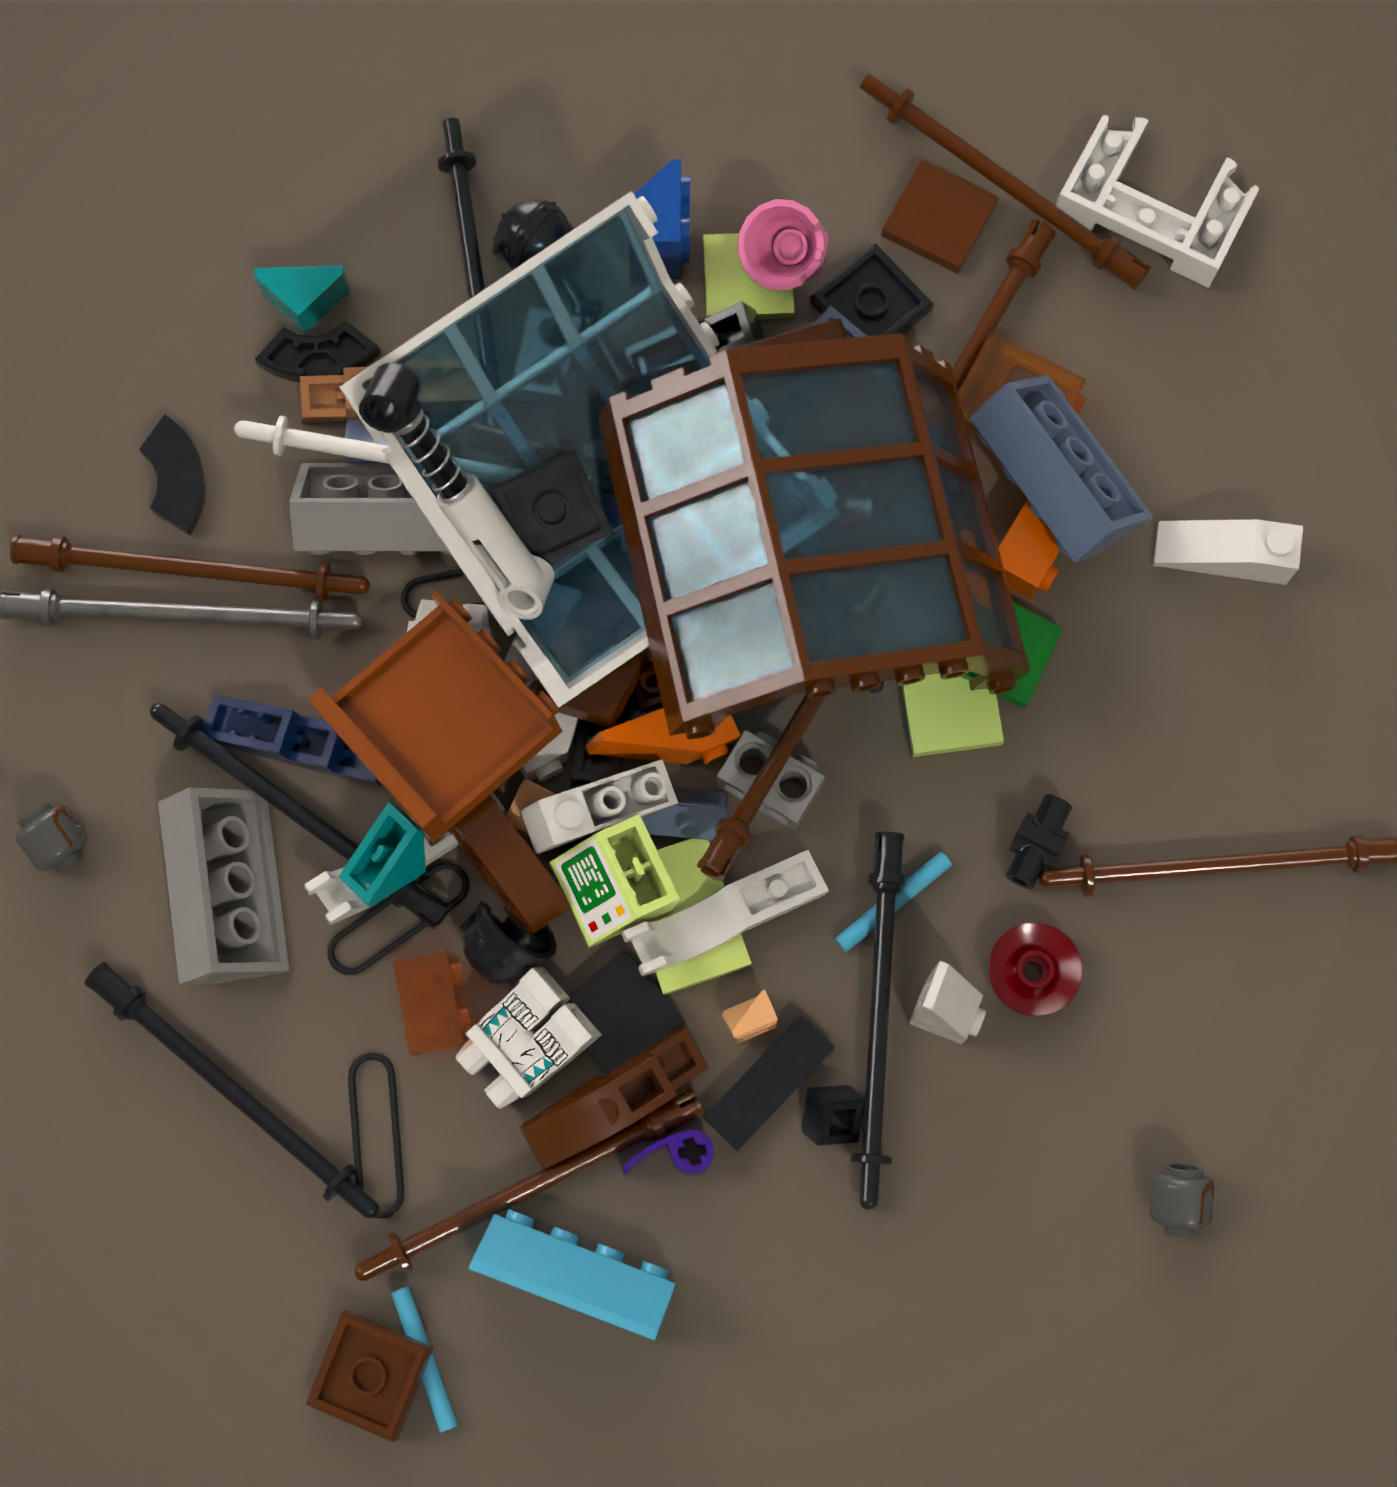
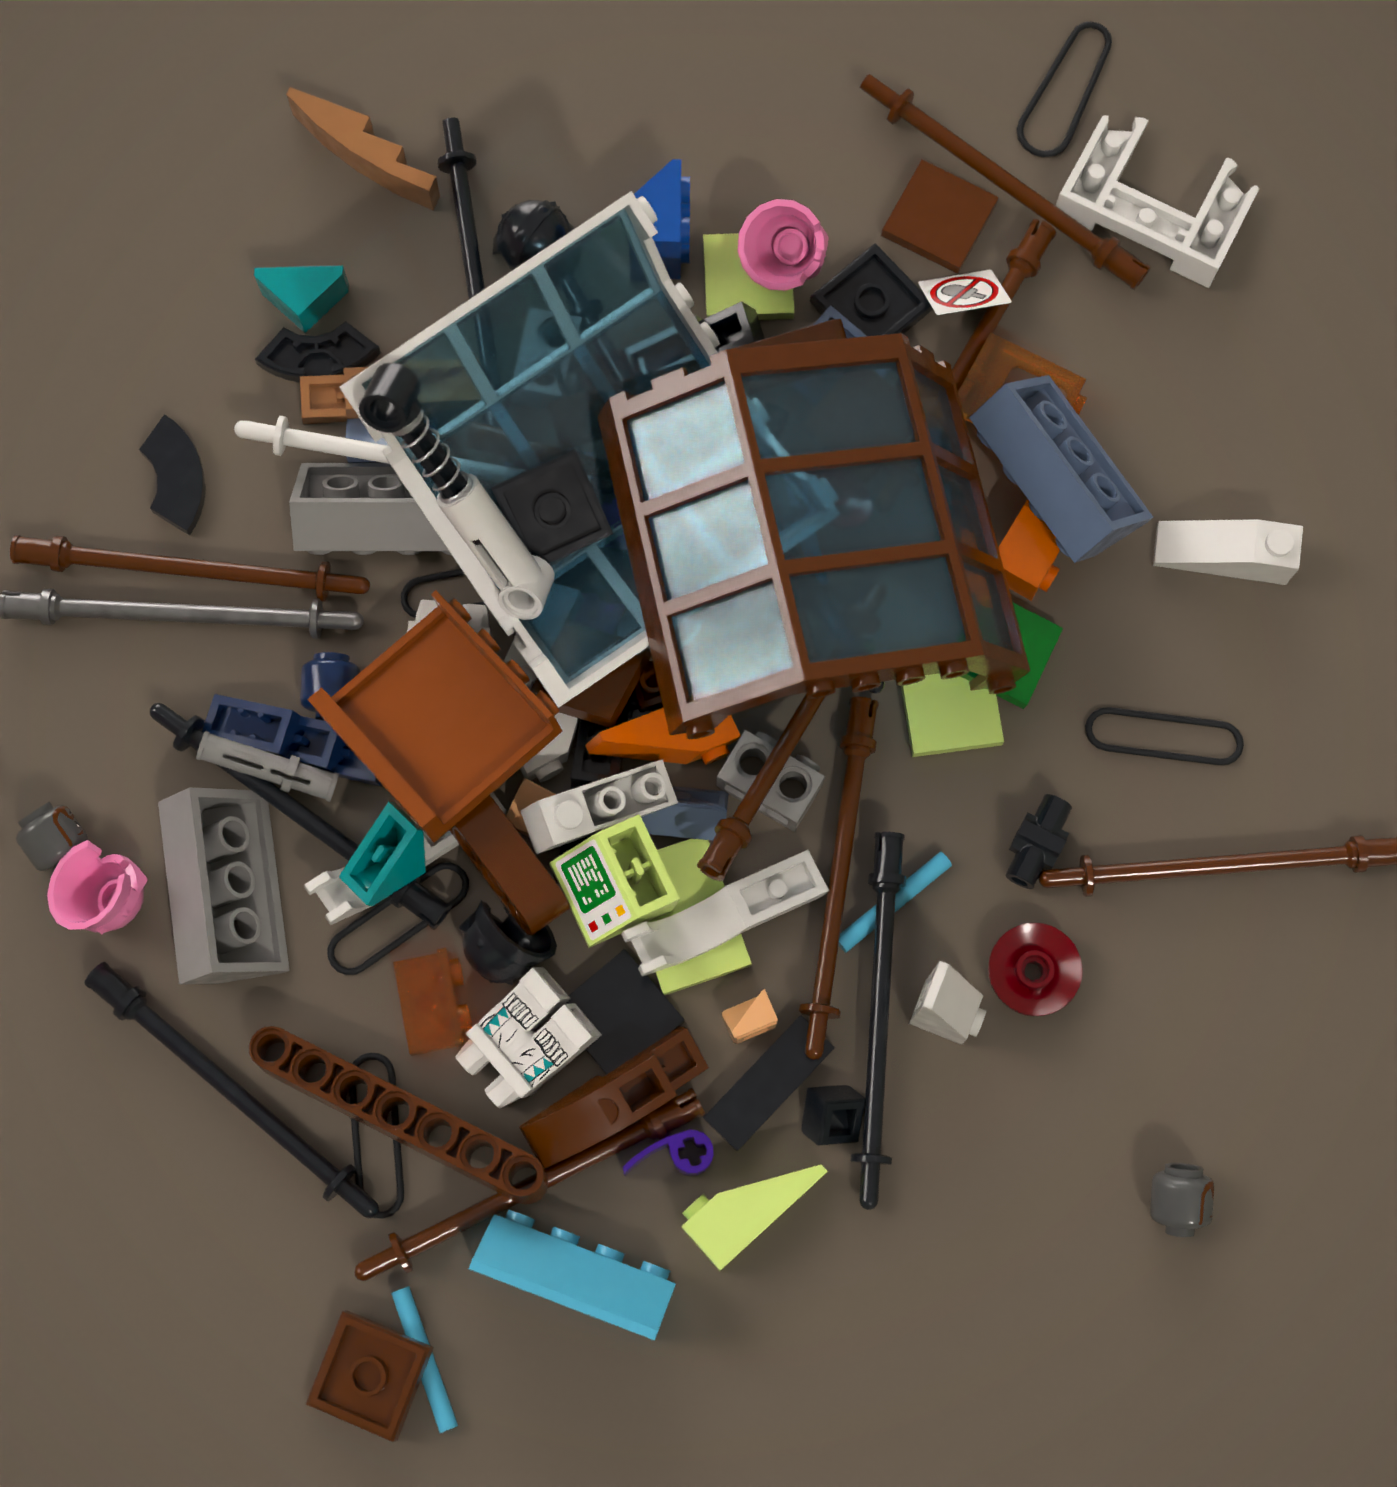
none -> bright pink helmet [47,840,147,934]
none -> light grey pin [196,731,339,802]
none -> reddish brown beam [249,1026,549,1205]
none -> medium nougat slope [286,87,440,211]
none -> dark blue head [300,652,360,721]
none -> yellowish green slope [681,1164,828,1271]
none -> reddish brown bar [799,696,879,1060]
none -> sticker [918,270,1012,316]
none -> black piece [1017,21,1112,157]
none -> black piece [1085,707,1244,765]

